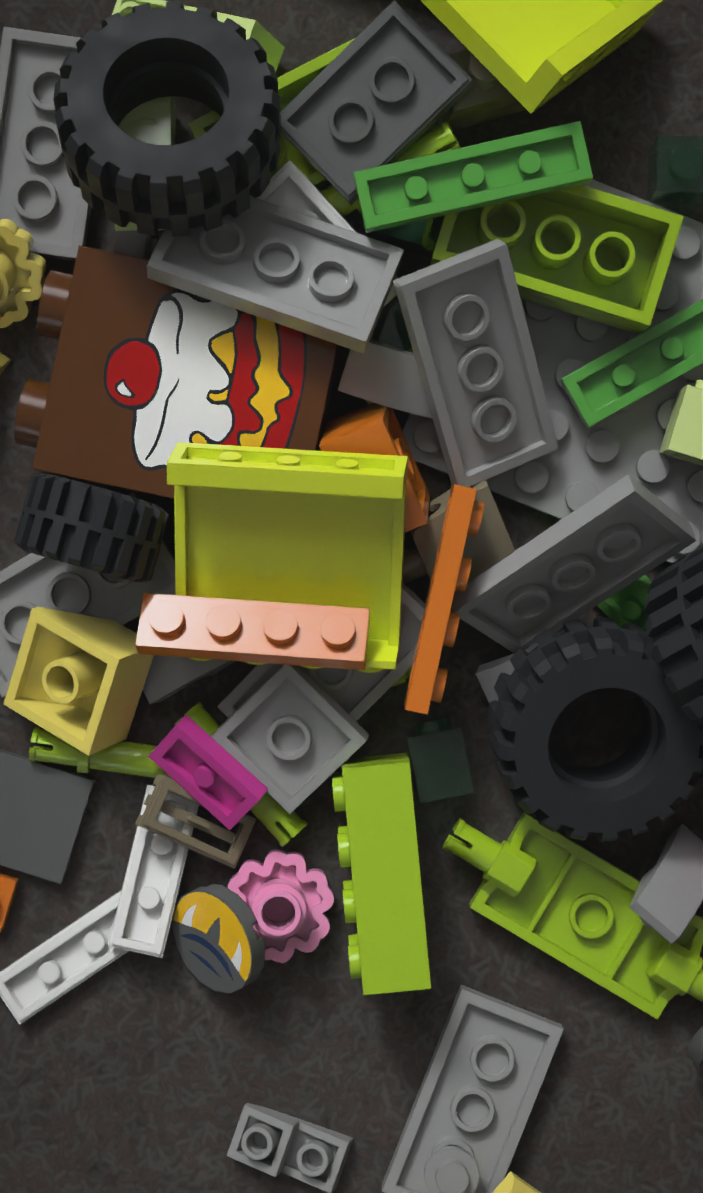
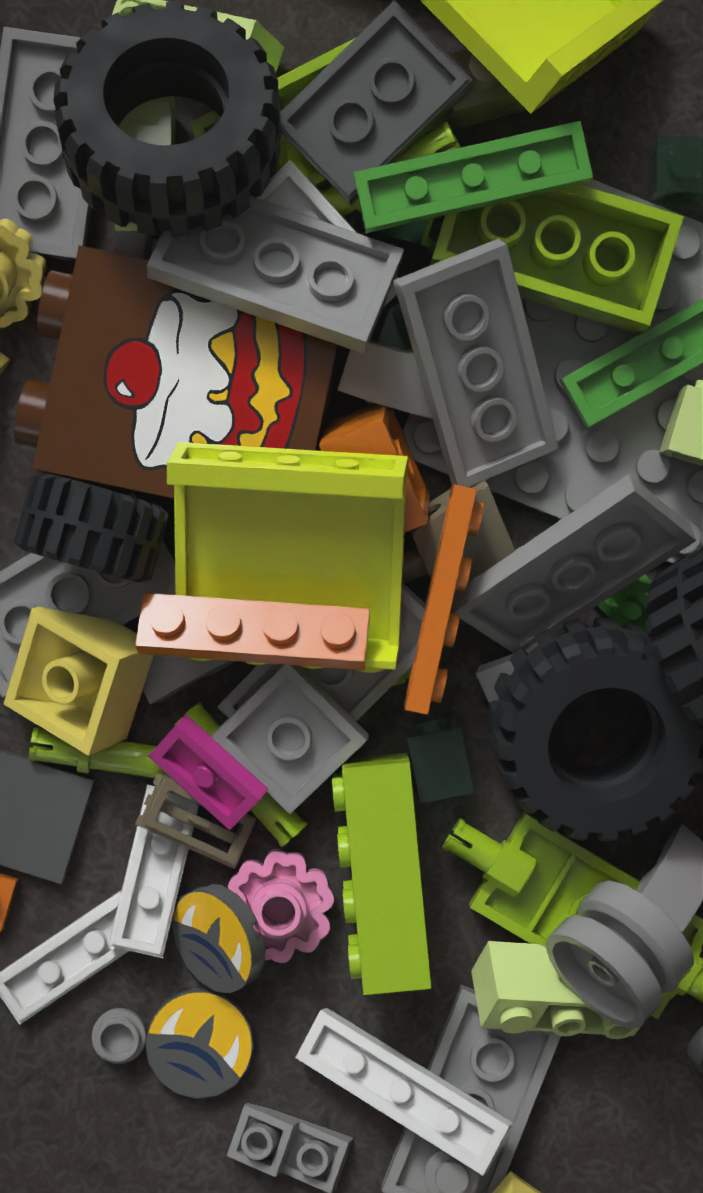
none -> light grey plate [92,1008,147,1064]
none -> tile [145,987,254,1099]
none -> white plate [295,1008,513,1176]
none -> yellowish green slope [471,941,639,1039]
none -> light grey wheel [545,880,694,1029]

